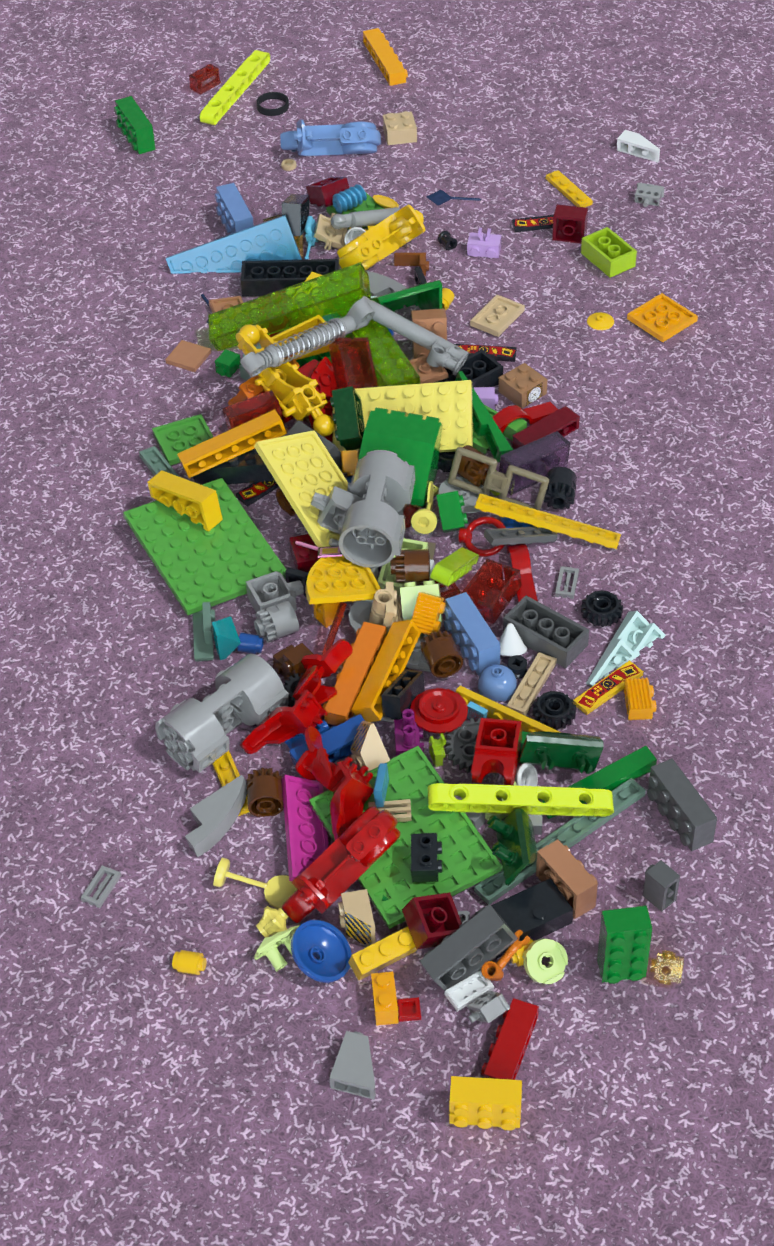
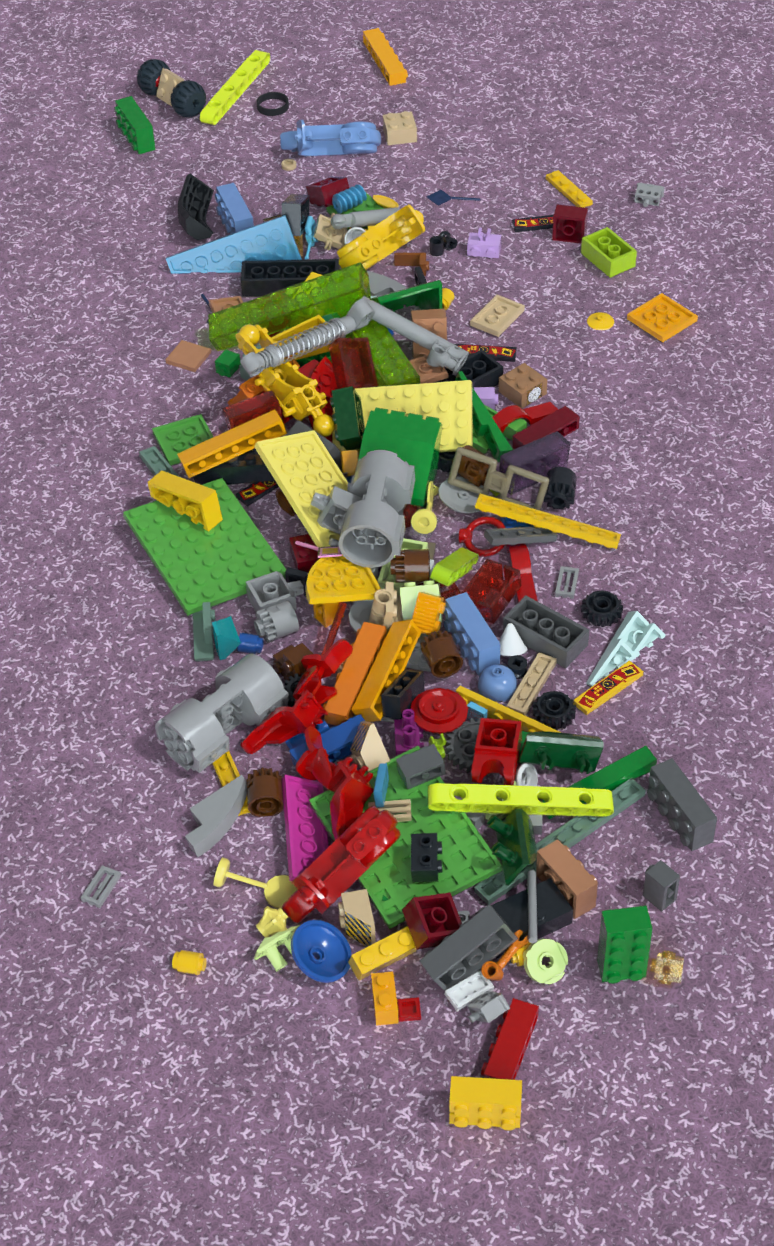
clear red window [189,64,221,95] -> none
light grey slope [329,1031,376,1100] -> none
green brick [436,491,468,533] -> none
white slope [617,130,660,162] -> none
light orange brick [624,677,656,720] -> none
none -> black plate [137,59,206,117]
none -> black piece [178,173,214,240]
none -> dark grey brick [396,744,446,790]
none -> black beam [429,236,444,256]
none -> light grey bar [527,870,537,943]

